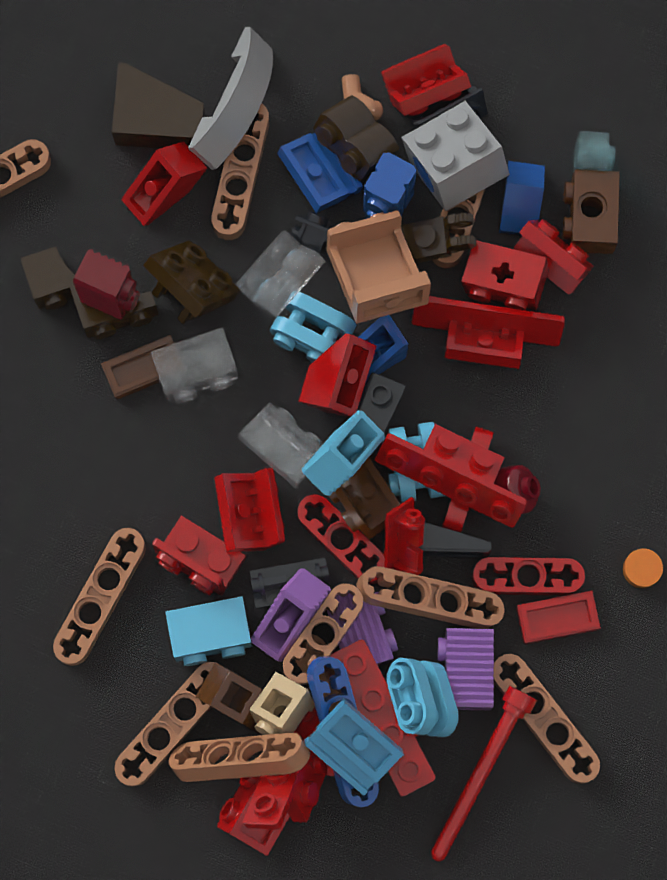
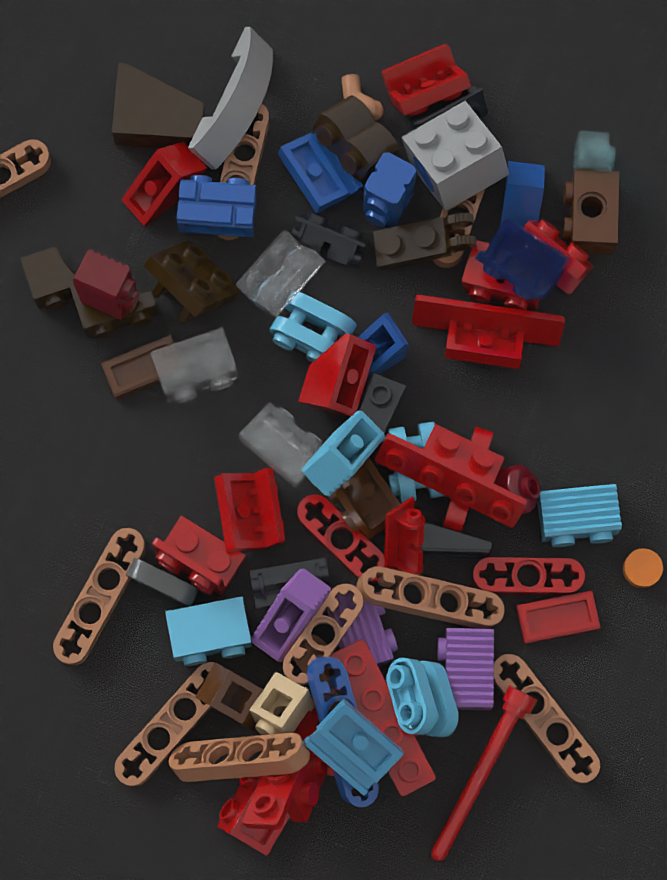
nougat panel [327,211,431,324] -> none
none -> dark grey beam [126,558,199,607]
none -> blue brick [177,175,257,237]
none -> clear blue bracket [475,218,571,301]
none -> medium azure brick [537,484,622,547]

